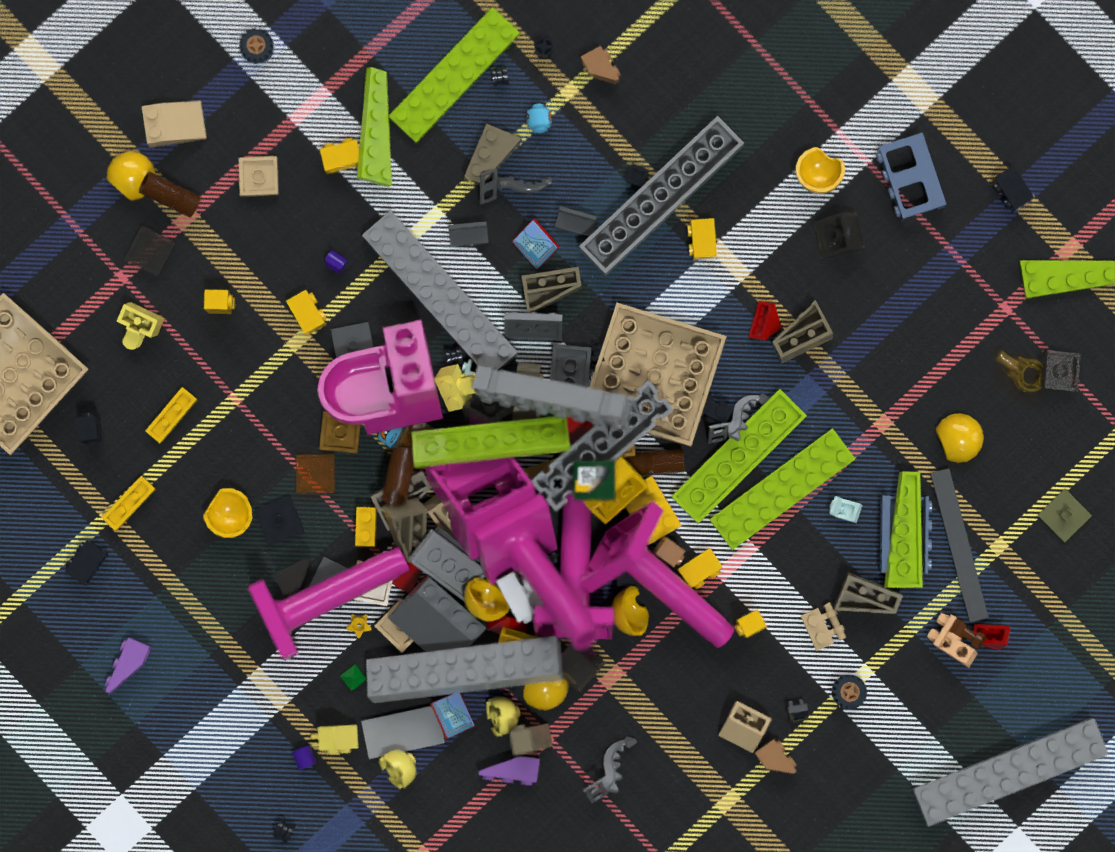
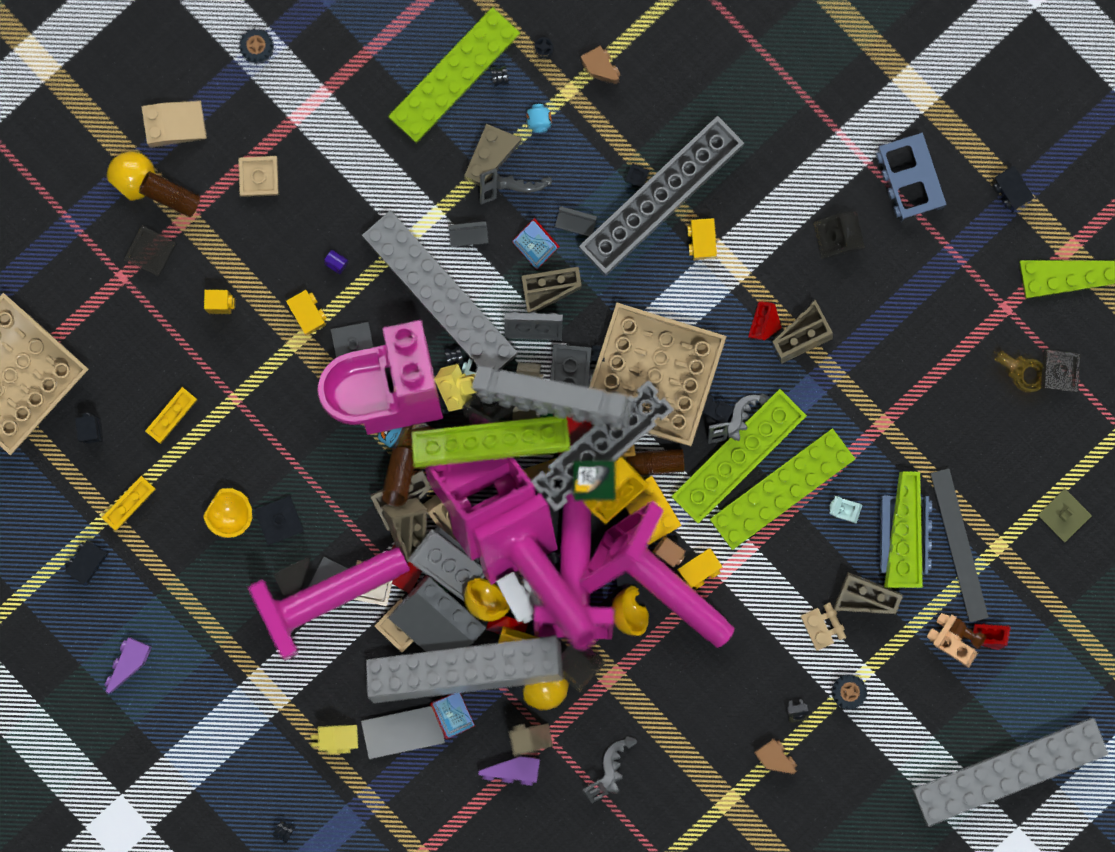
light yellow brick [117,302,165,349] -> none
dark purple brick [292,745,317,770] -> none
clear orange plate [296,454,335,494] -> none
pearl gold plate [319,411,361,454] -> none
yellow piece [320,138,359,174] -> none
green slope [340,665,367,691] -> none
yellow plate [346,614,371,638] -> none
yellow piece [355,507,377,547] -> none
lime wing [357,67,392,187] -> none
light yellow cylinder [379,750,416,789] -> none
light yellow cylinder [486,697,520,737] -> none
tan slope [718,701,771,753] -> none
yellow piece [734,609,767,638] -> none
yellow cylinder [796,147,845,194] -> none
yellow cylinder [936,413,984,463] -> none

